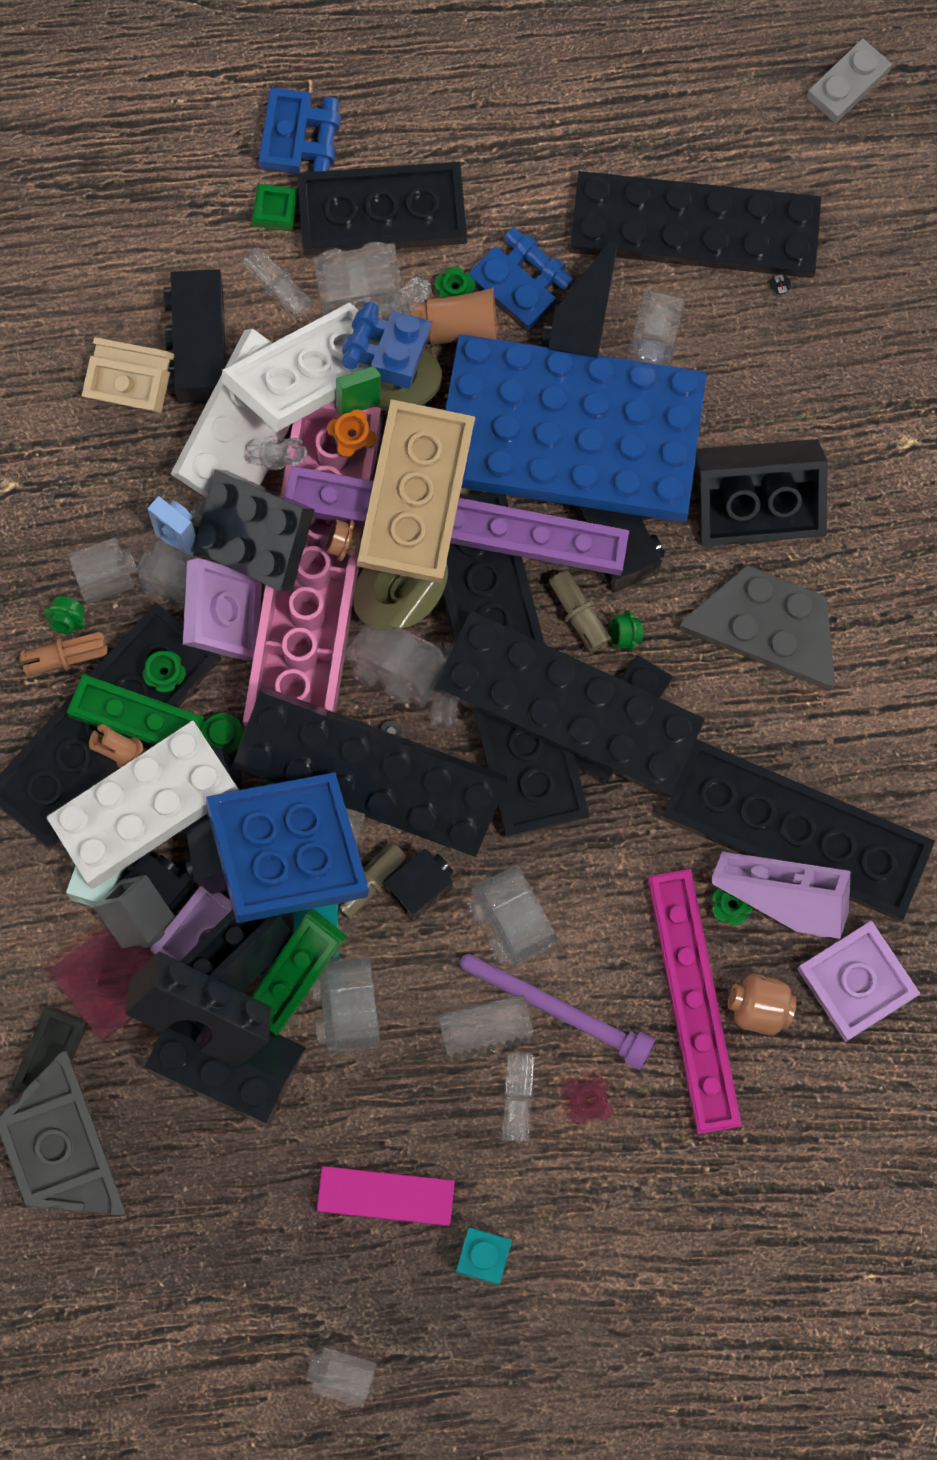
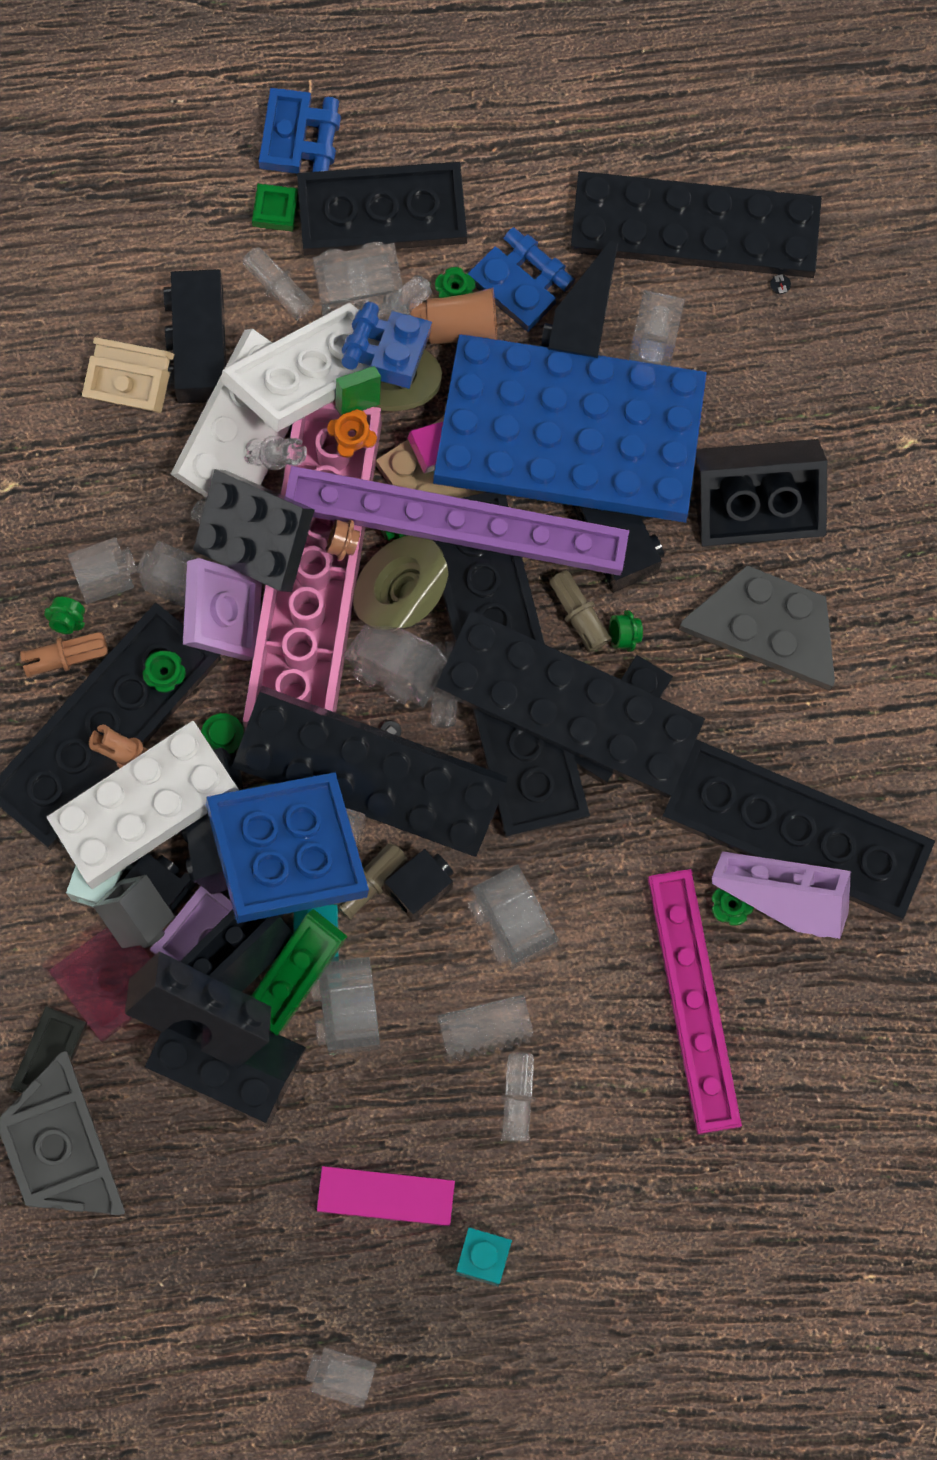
green tile [67,674,205,747] -> none
light blue plate [148,496,196,561] -> none
tan plate [357,399,475,584] -> none
medium lavender piece [460,954,656,1070] -> none
clear pink plate [566,1077,613,1125] -> none
nougat head [728,973,796,1036] -> none
lavender plate [797,920,920,1043] -> none
light grey plate [806,39,892,124] -> none

